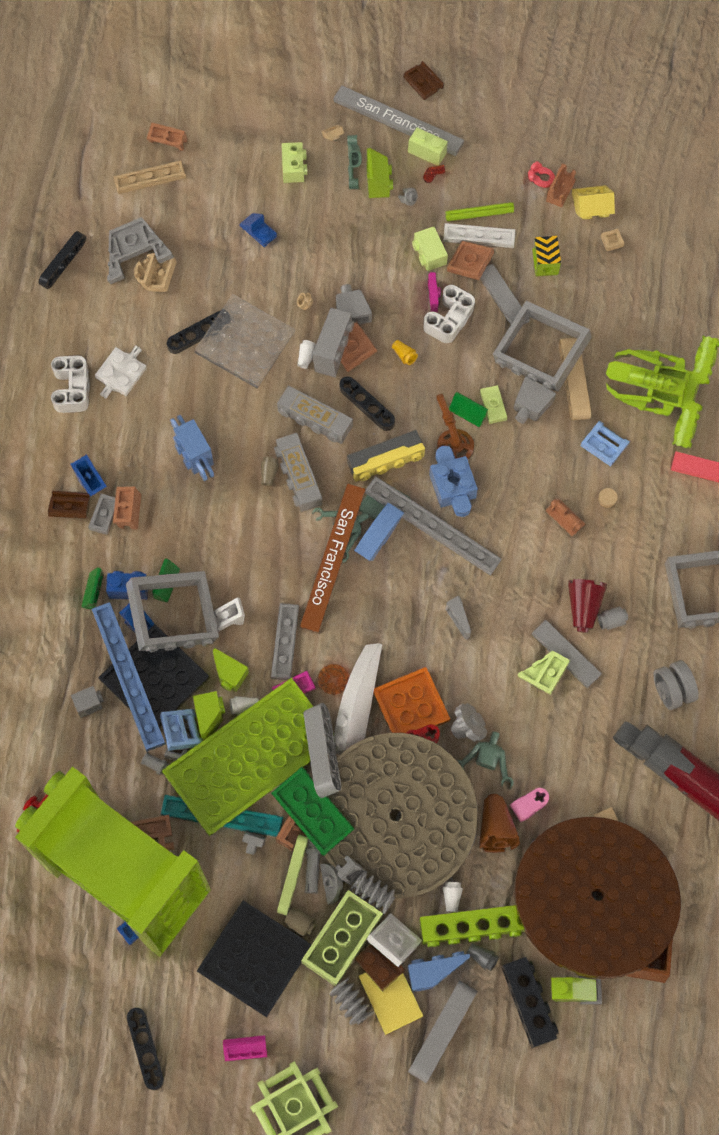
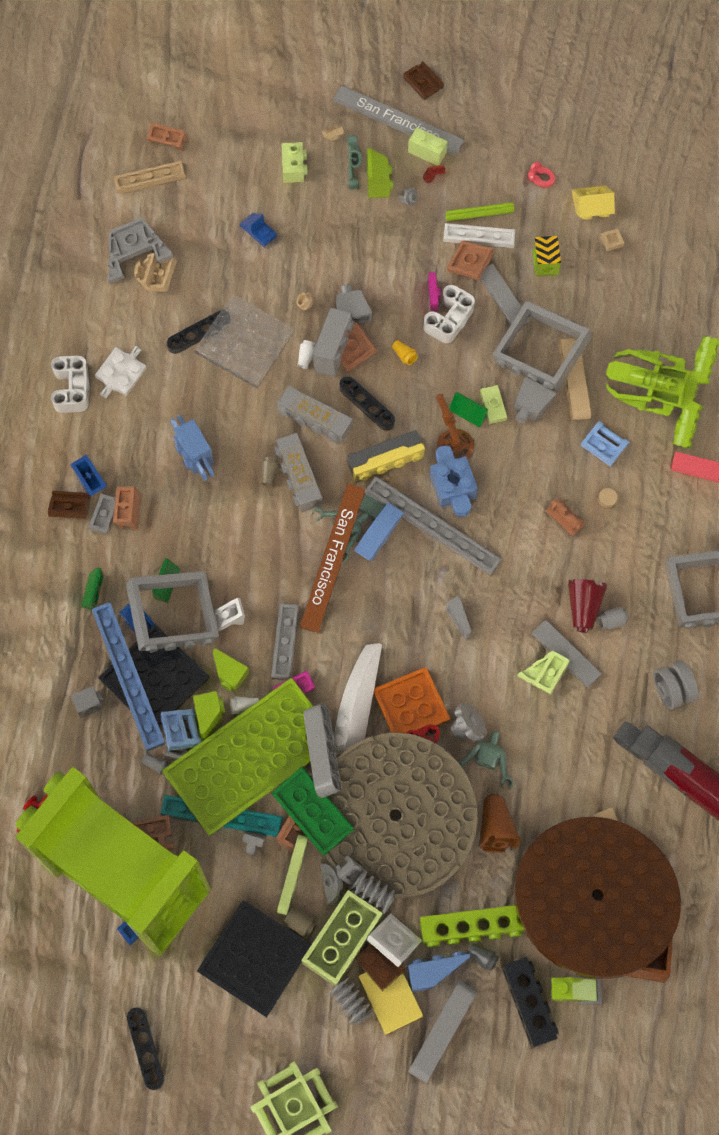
black beam [38,231,86,289] -> none
blue brick [106,571,148,600] -> none
dark pink plate [223,1035,267,1061] -> none
light grey pin [305,840,321,894] -> none
clear orange gear [318,664,349,695] -> none
yellowish green brick [412,226,448,271] -> none
white cone [443,882,463,912] -> none
bright pink piece [509,788,549,822] -> none
nougat hinge [546,164,576,208] -> none

